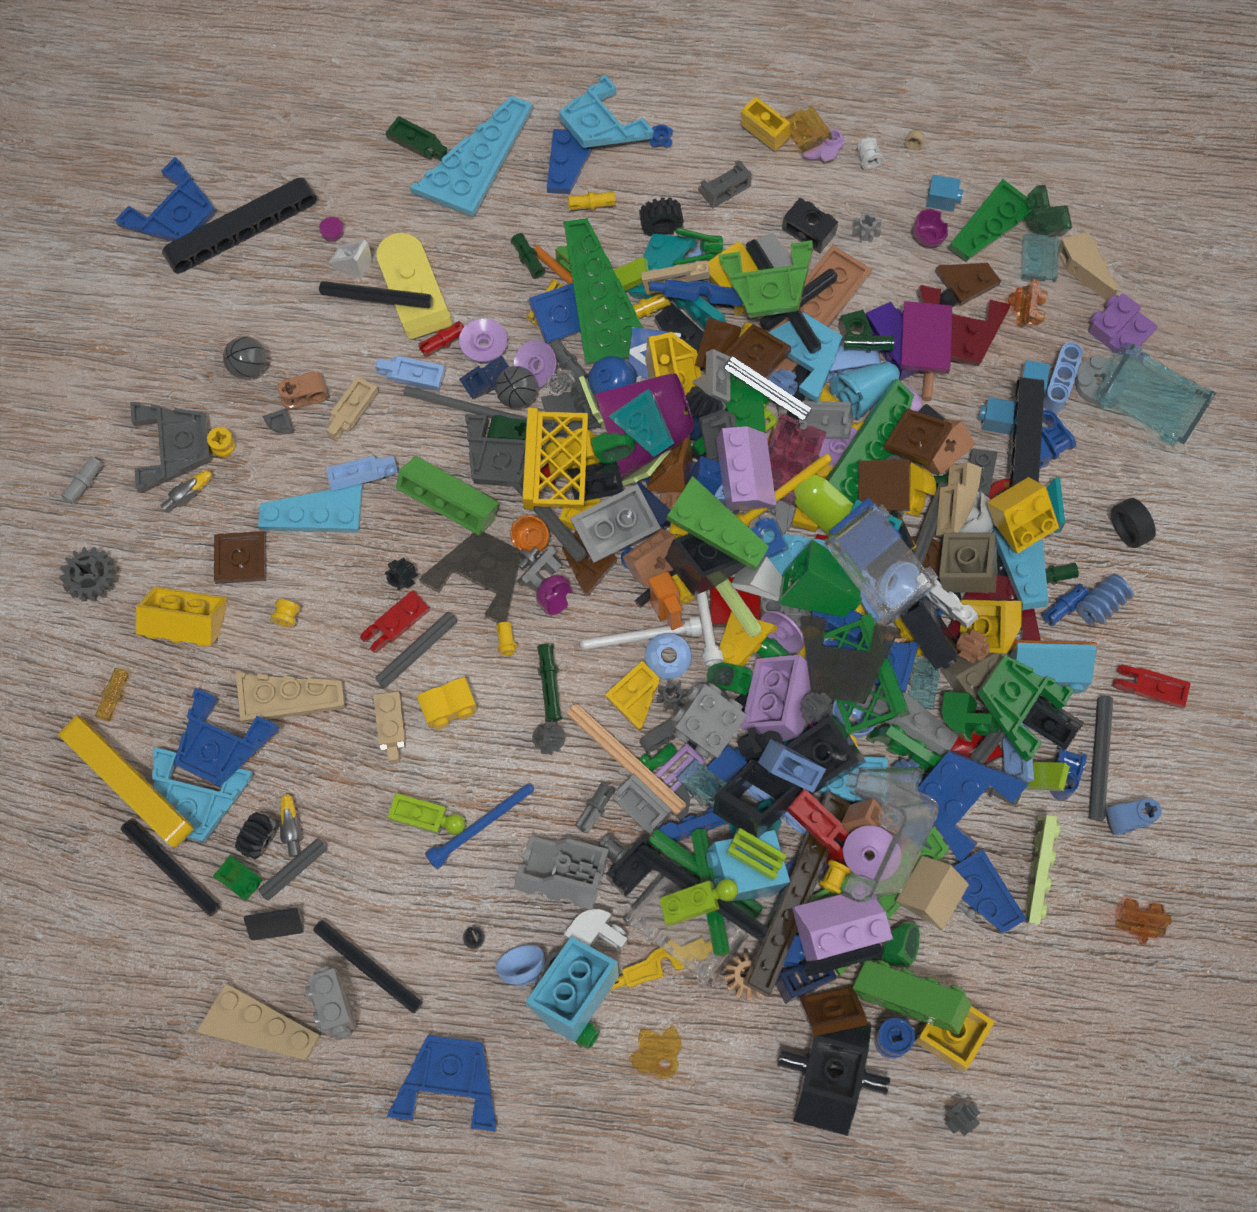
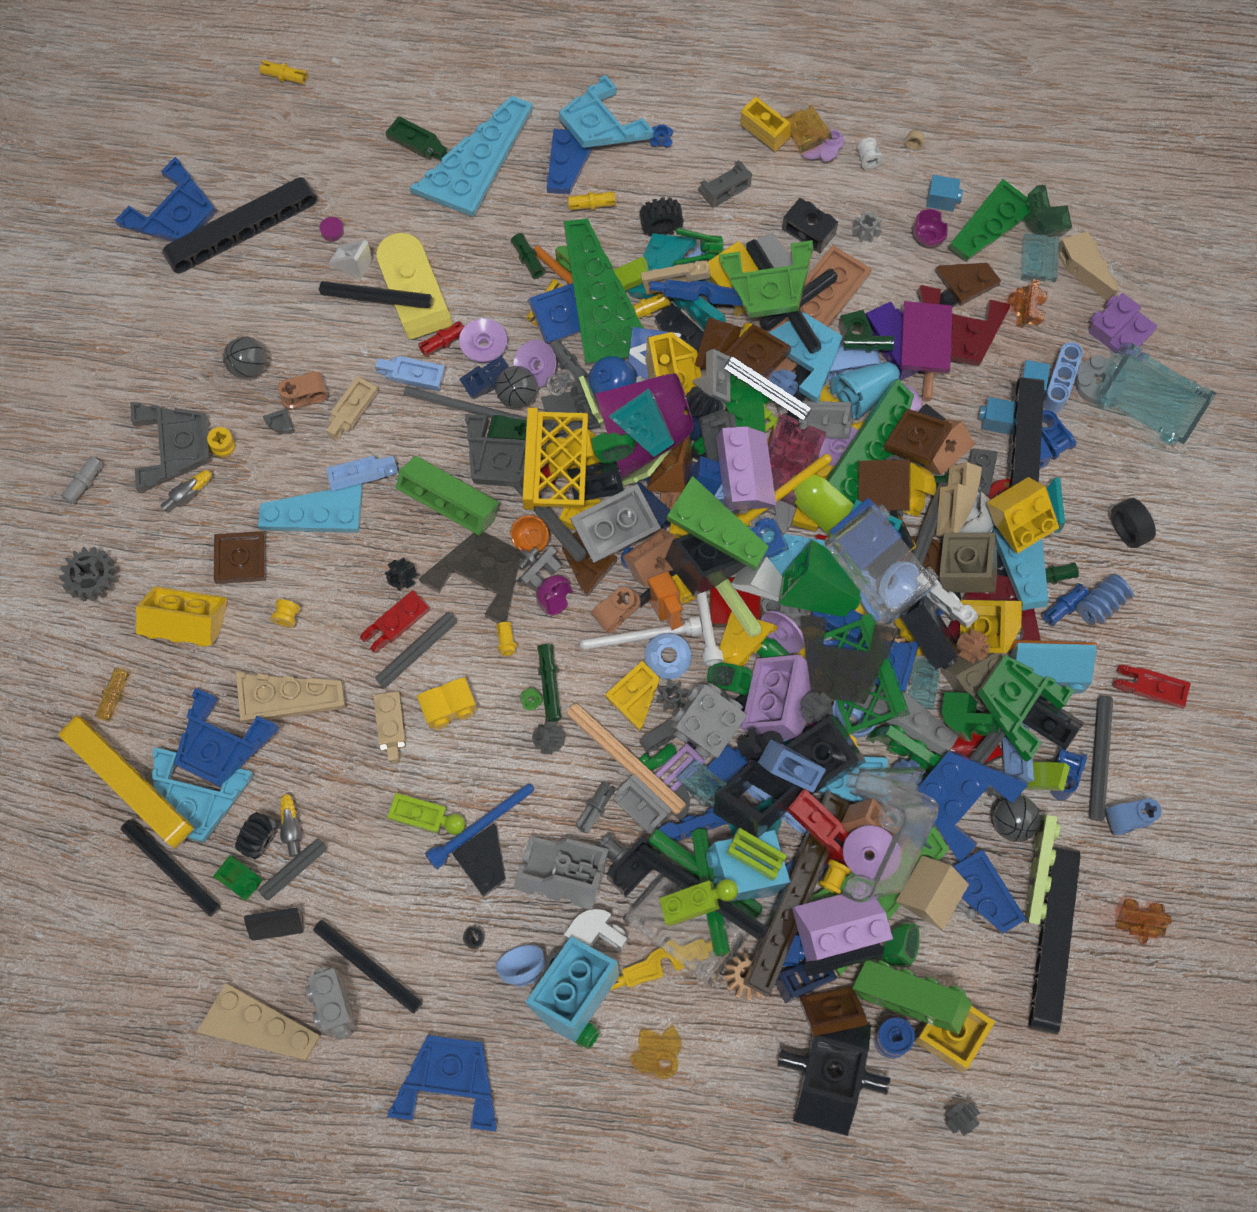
none -> yellow pin [259,60,308,85]
none -> black wing [452,823,505,898]
none -> bright green hinge [520,688,542,710]
none -> nougat piece [591,587,641,634]
none -> dark grey piece [993,795,1041,842]
none -> black beam [1028,846,1081,1035]

